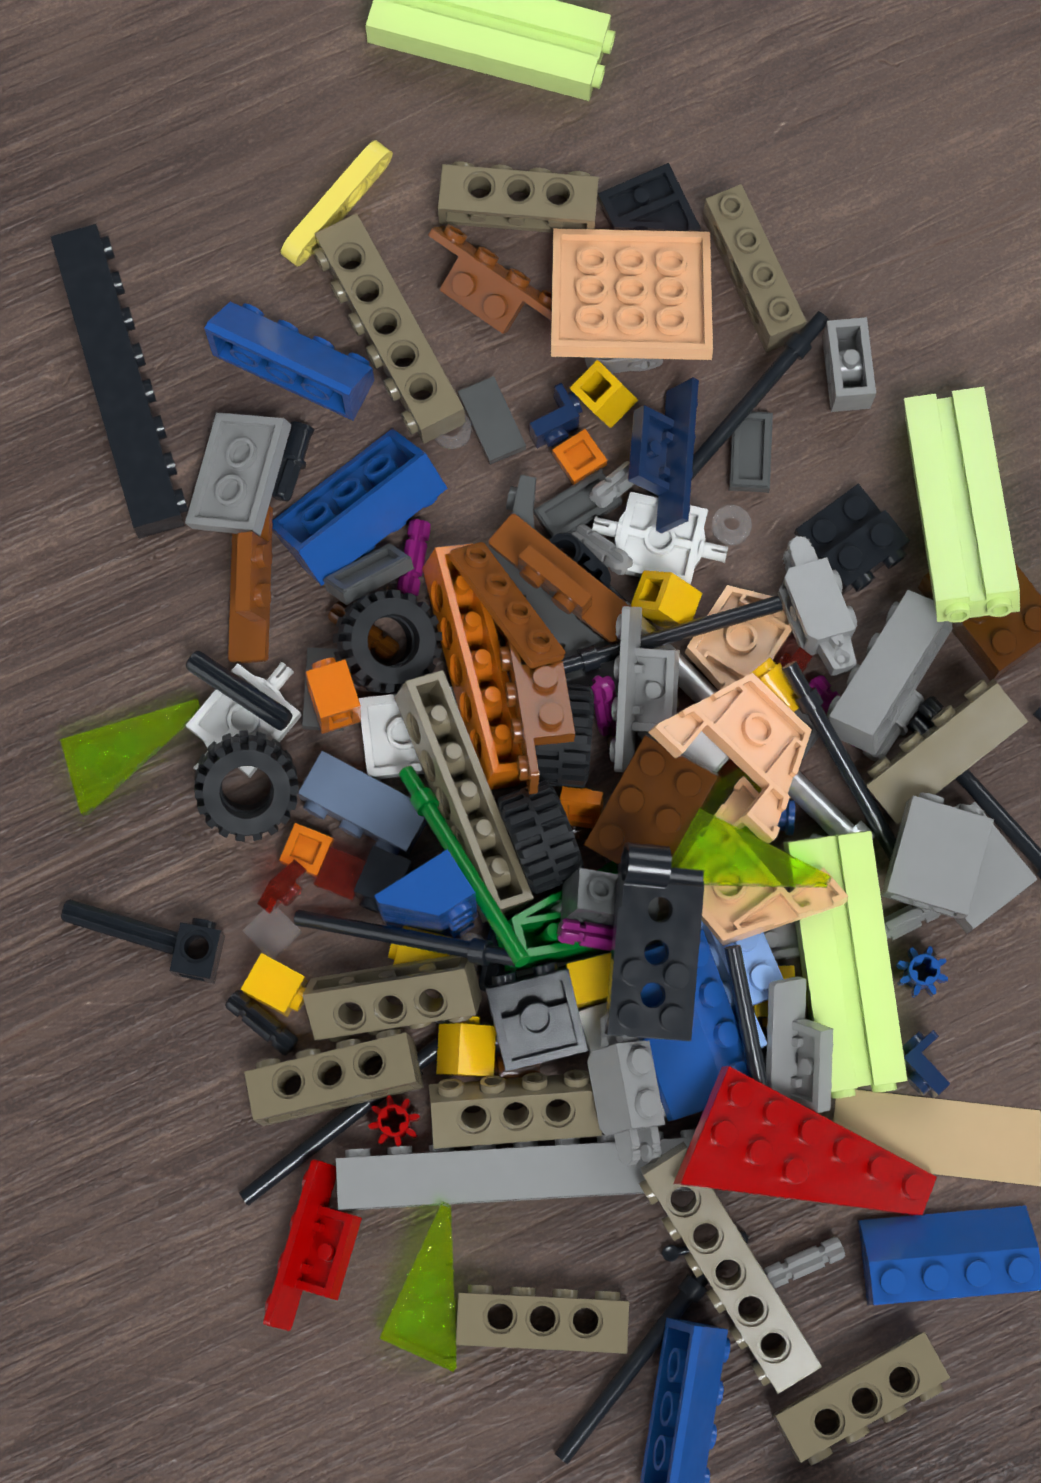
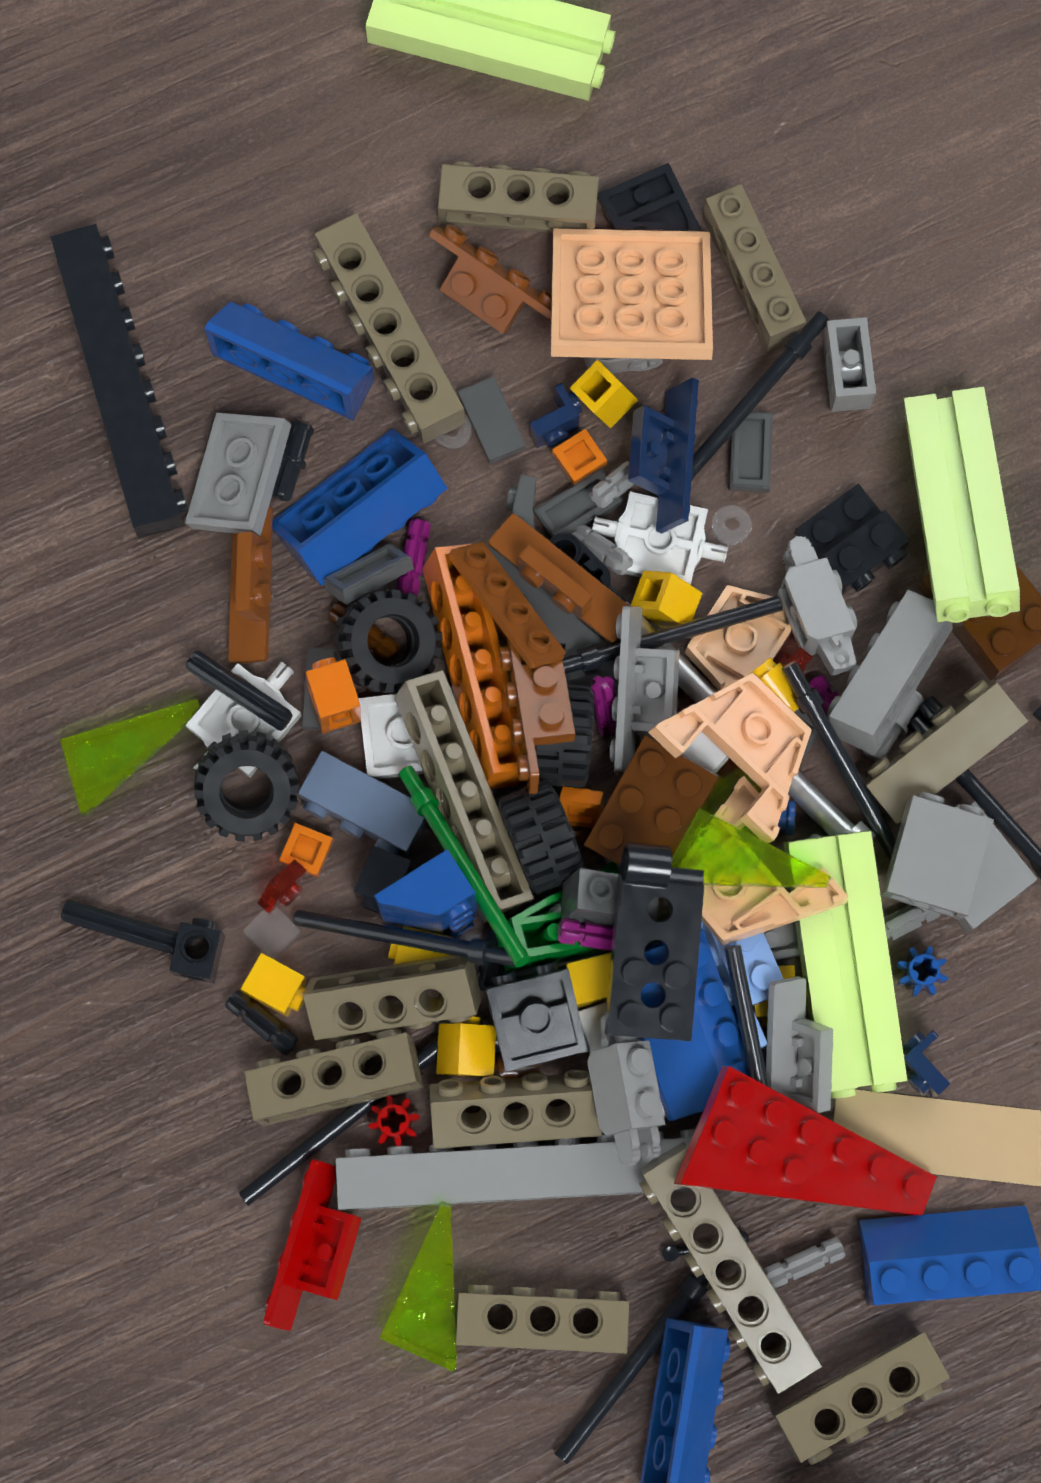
light yellow beam [281,140,393,267] -> none
clear red plate [314,847,366,902] -> none

